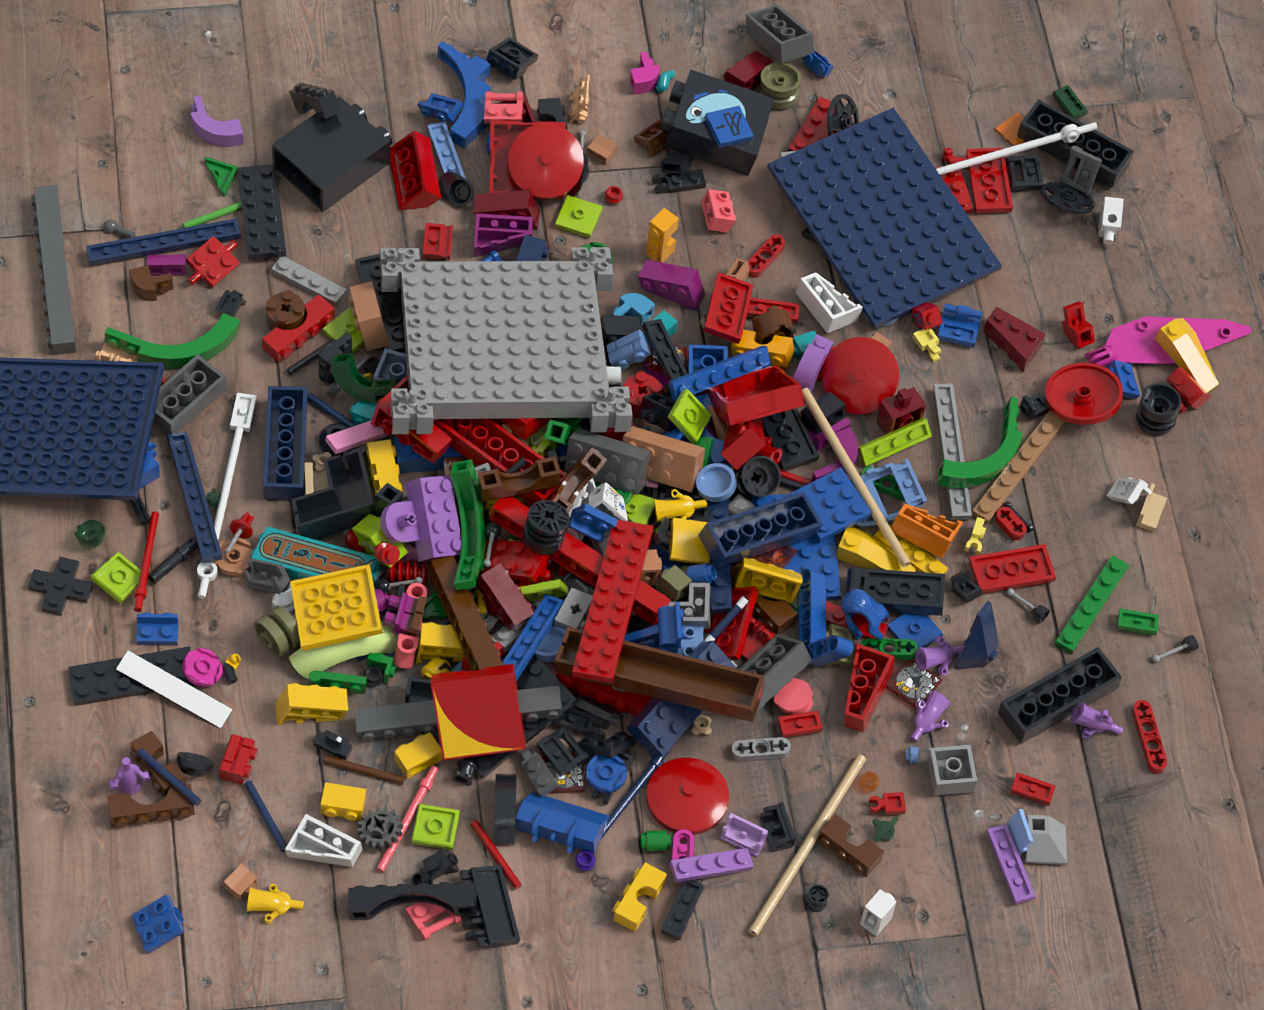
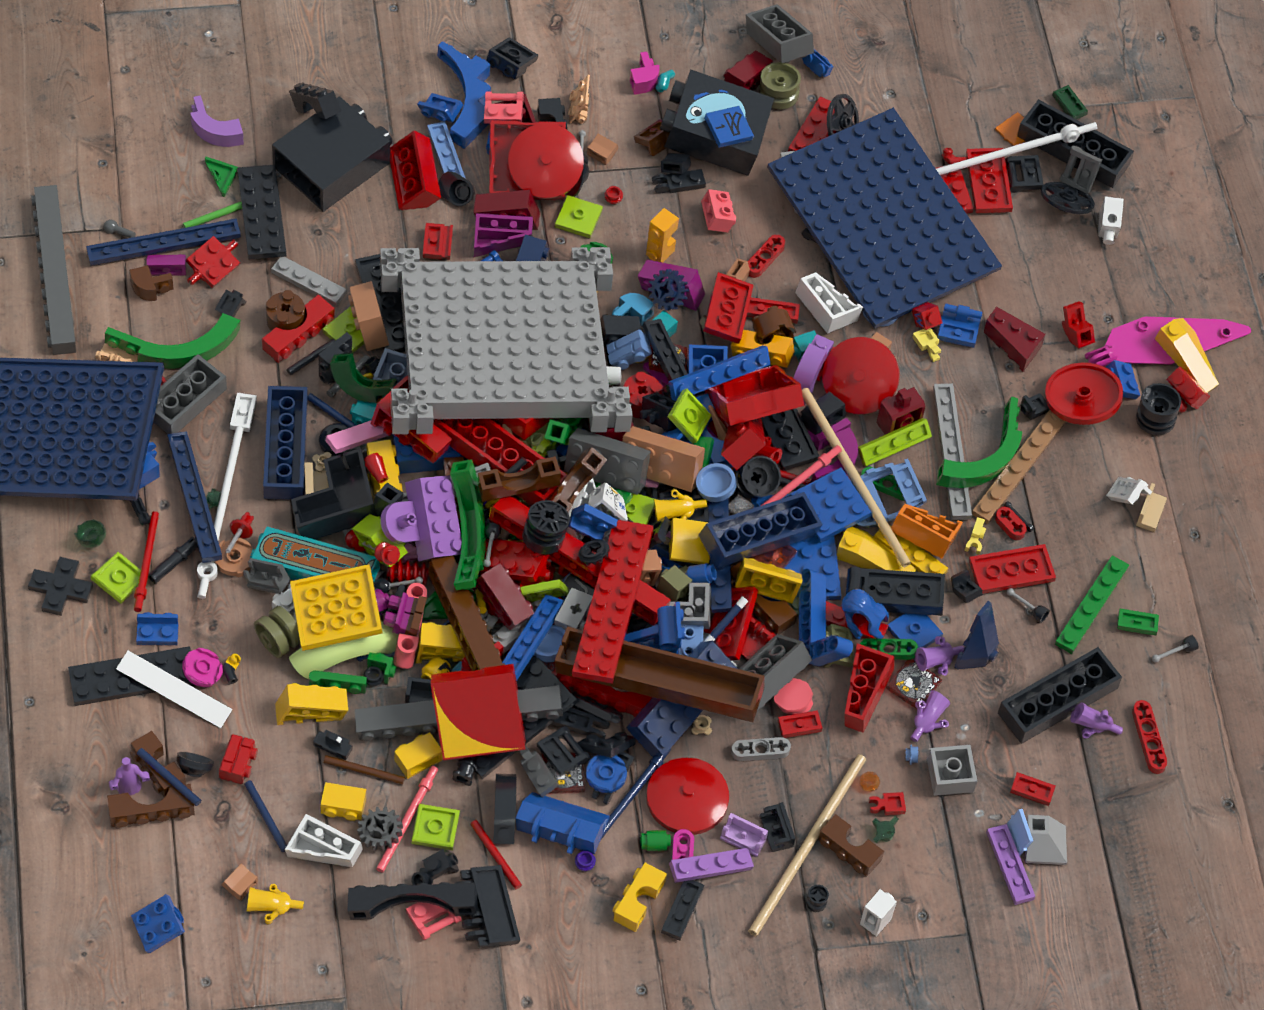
none -> red cone [364,453,389,484]
none -> black gear [578,539,611,566]
none -> dark blue gear [648,269,689,311]
none -> coral bar [761,445,842,506]

